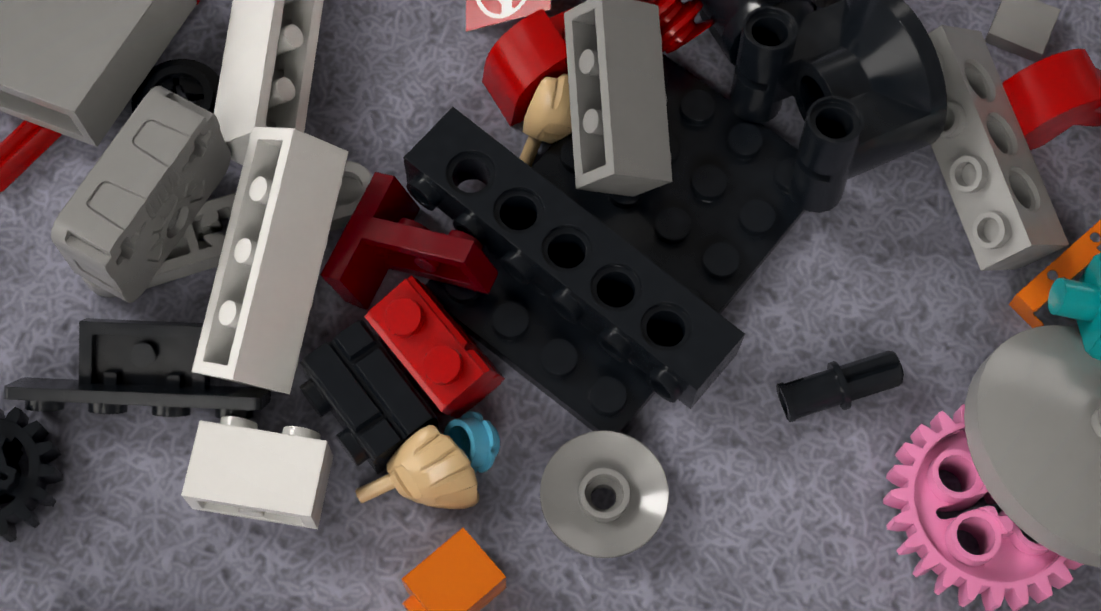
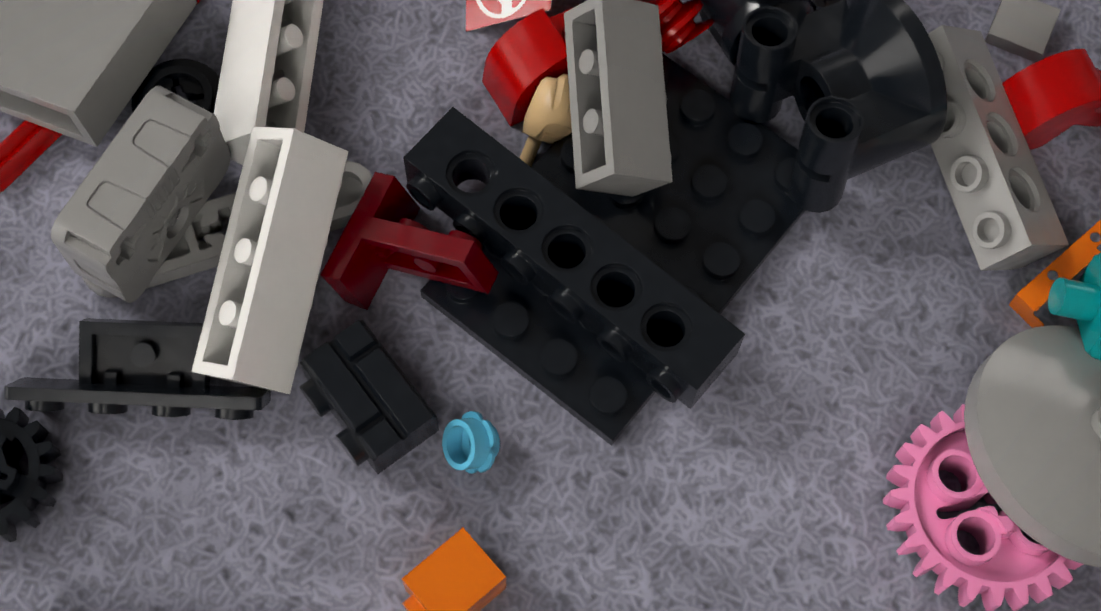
white brick [181,416,333,529] -> none
tan piece [355,425,479,509] -> none
red brick [364,275,505,419] -> none
light grey dish [540,431,669,558] -> none
black axle [776,351,904,422] -> none

